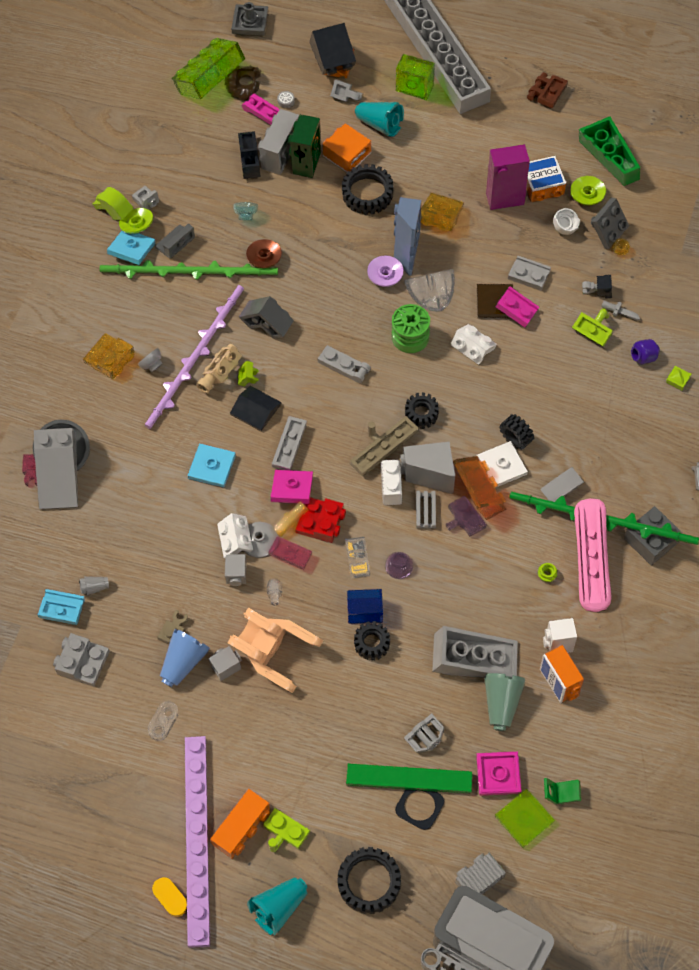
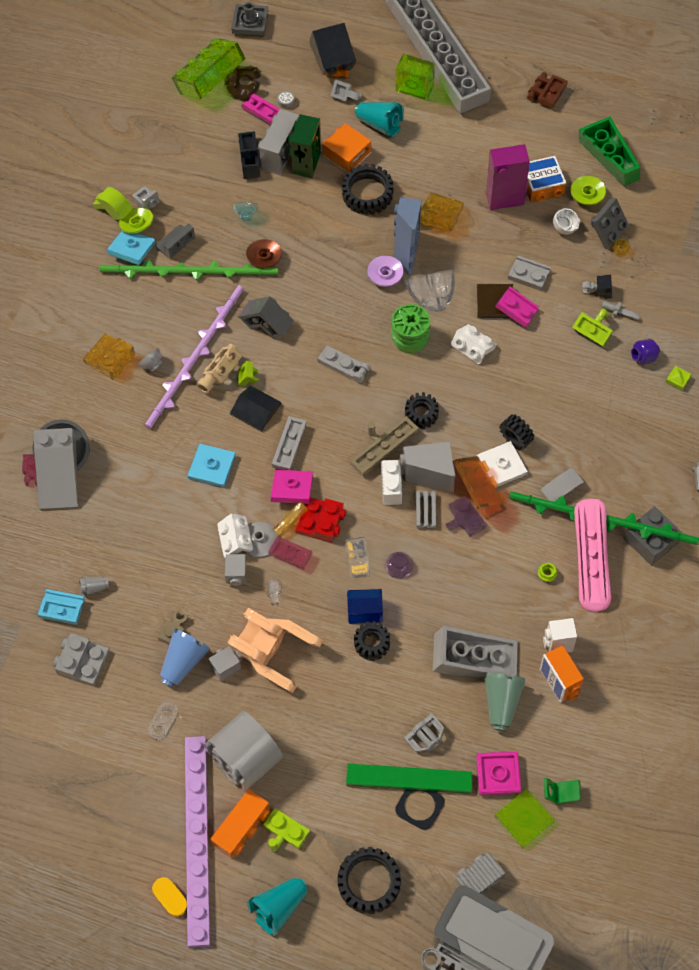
none -> light grey brick [204,711,283,792]

